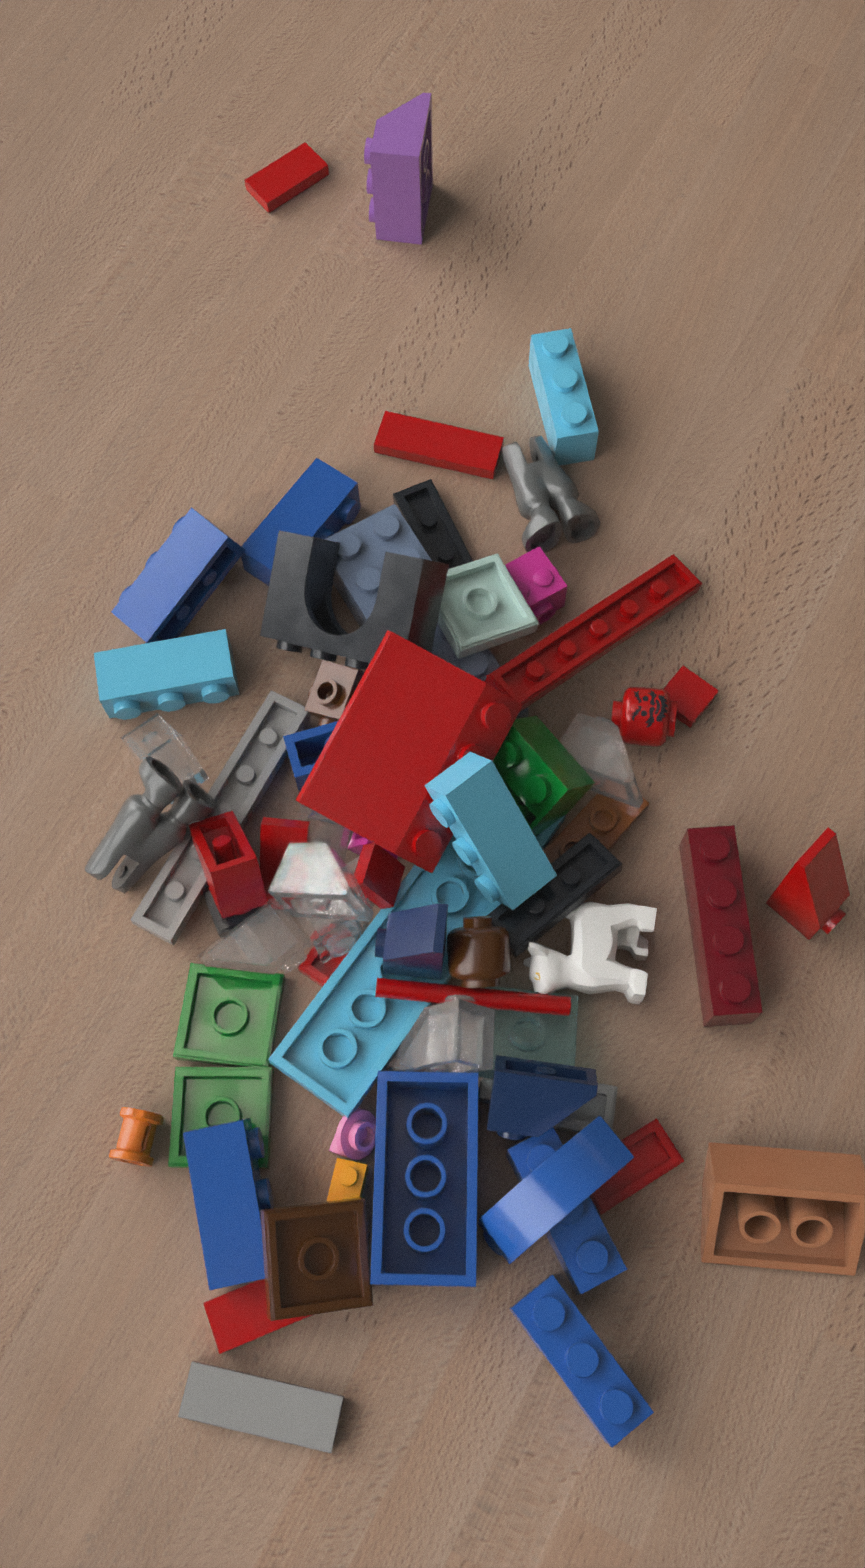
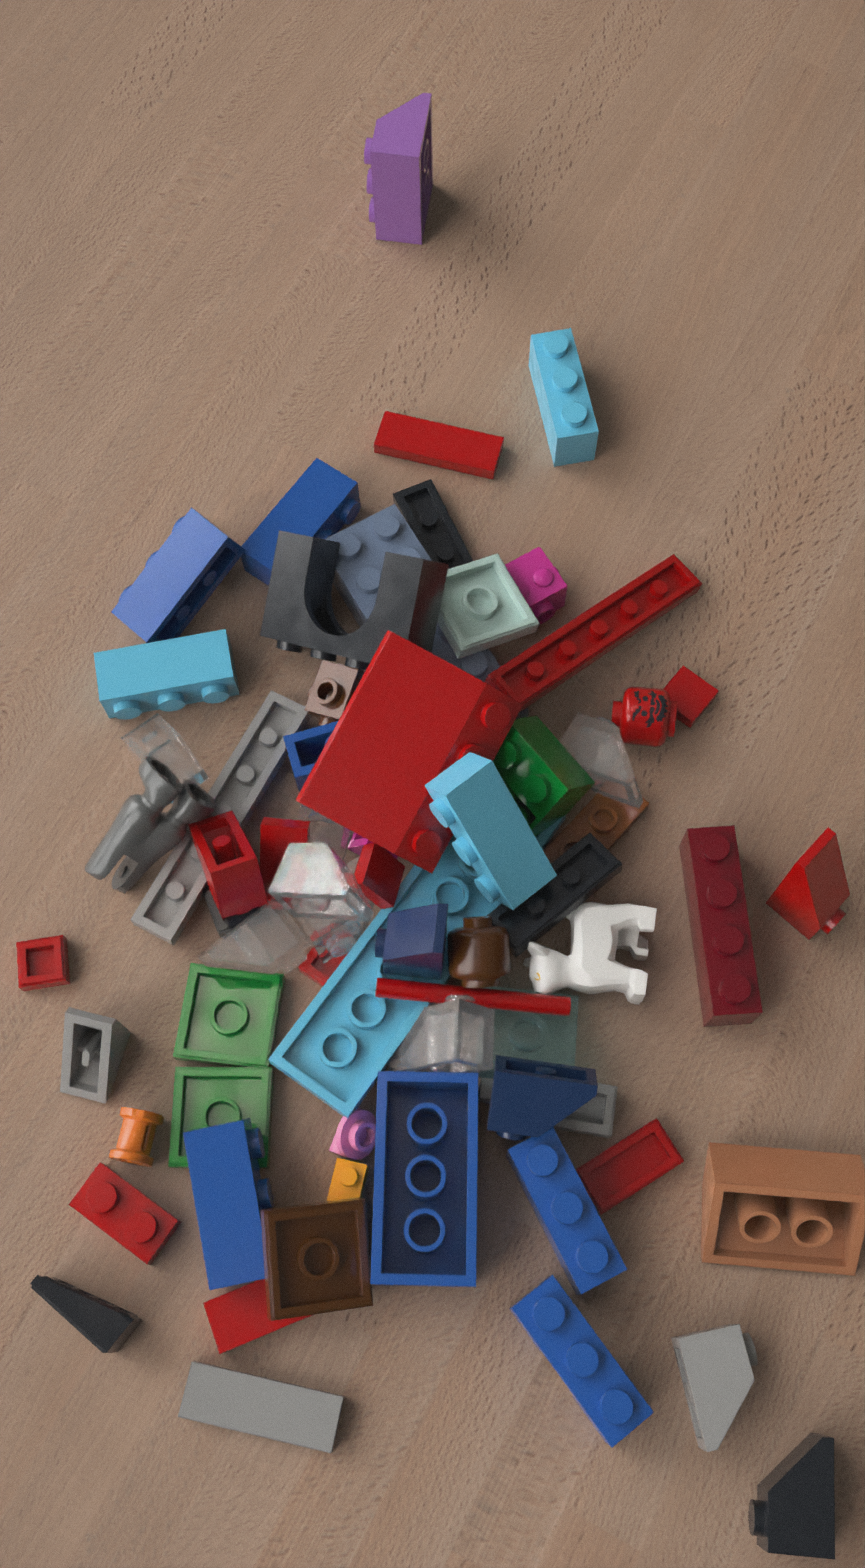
red tile [244,142,329,213] -> none
blue arch [478,1115,634,1264] -> none
dark grey piece [502,435,600,553] -> none
none -> red tile [16,935,70,991]
none -> black slope [30,1275,142,1353]
none -> light grey slope [60,1007,131,1104]
none -> red plate [68,1162,181,1265]
none -> light grey slope [671,1324,758,1452]
none -> black slope [748,1433,835,1560]

